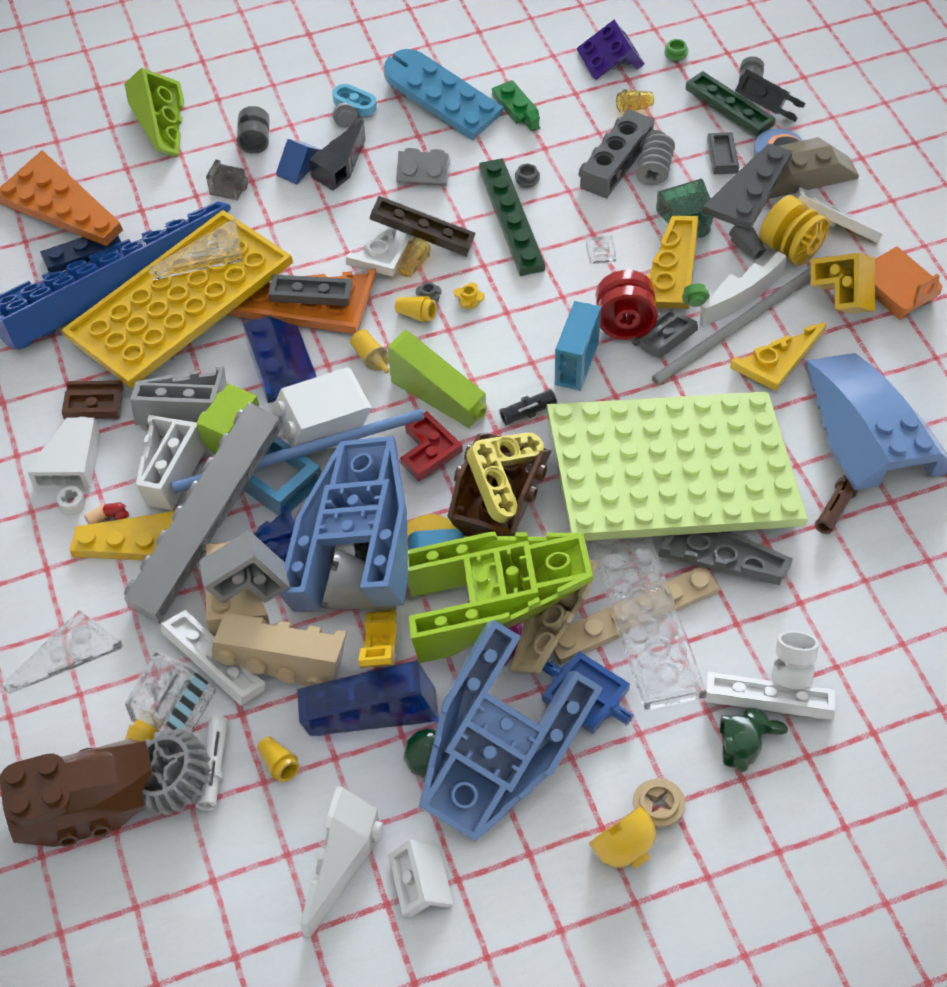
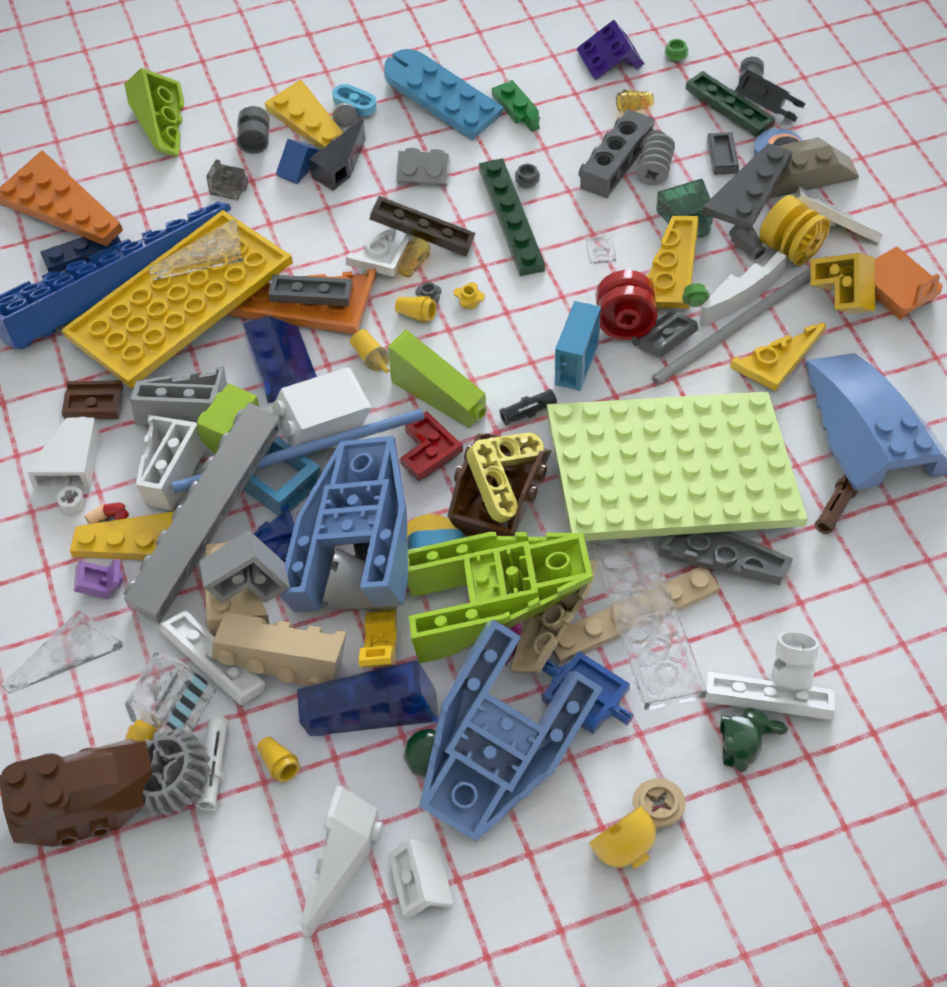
none -> medium lavender bracket [74,559,123,599]
none -> yellow wing [265,79,343,149]

